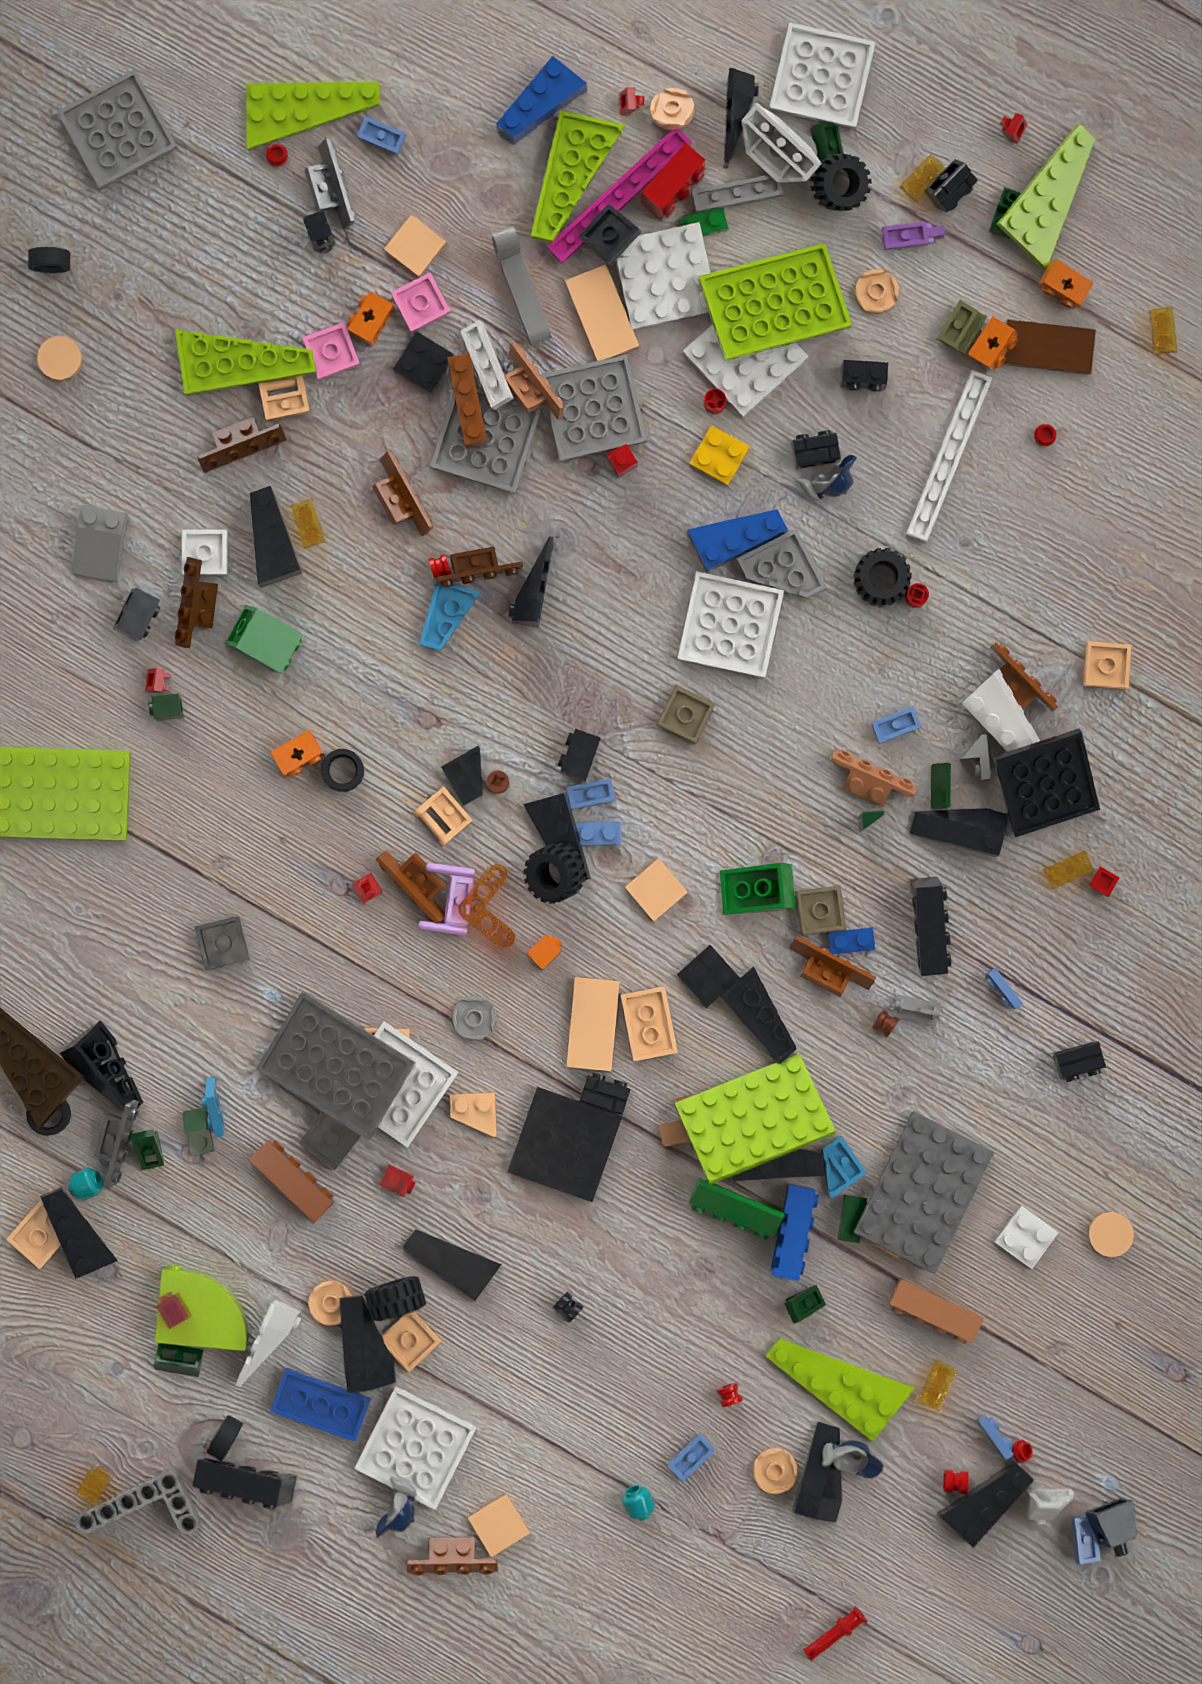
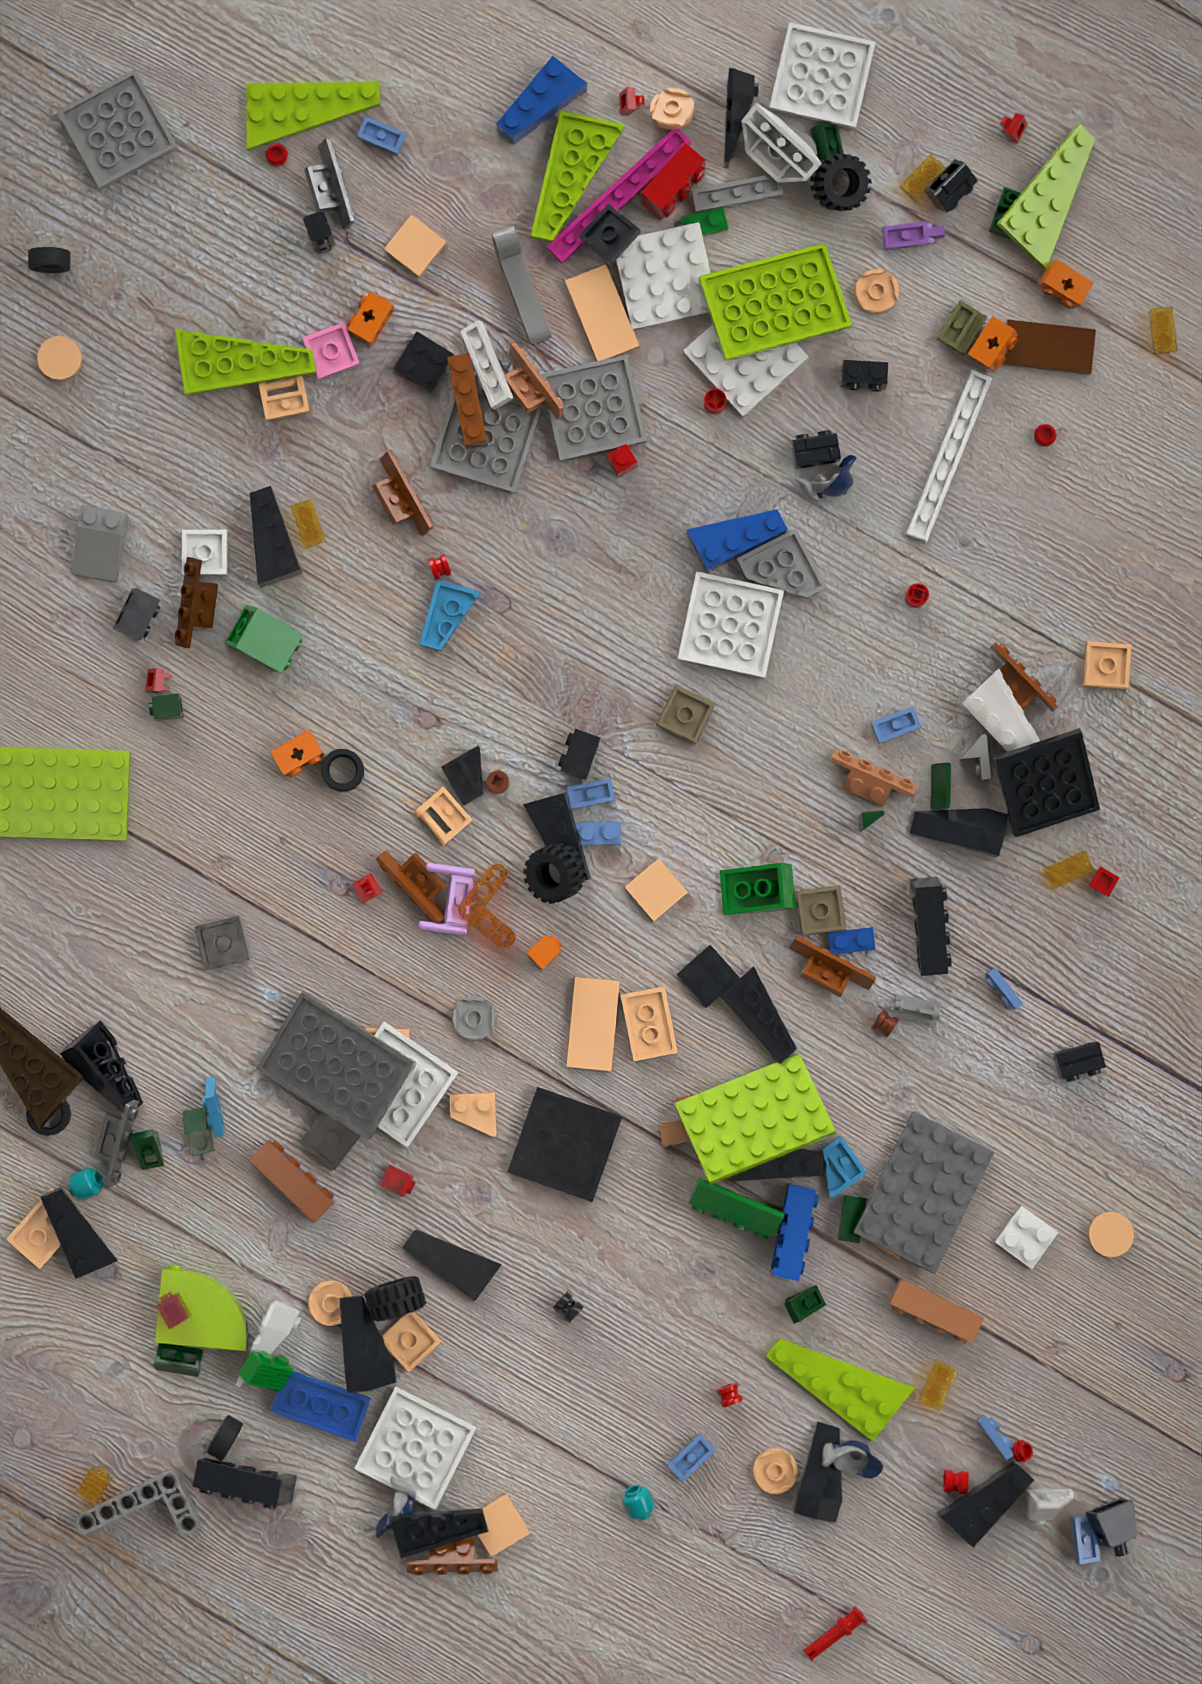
reddish brown bracket [197,416,287,473] -> none
bright pink plate [391,272,451,333] -> none
reddish brown bracket [433,546,523,588] -> none
black wedge [508,537,554,628] -> none
black brick [579,1072,631,1115] -> none
yellow plate [689,425,750,486] -> none
black tyre [853,548,912,607] -> none
none -> green brick [238,1351,294,1392]
none -> black wing [389,1508,489,1559]

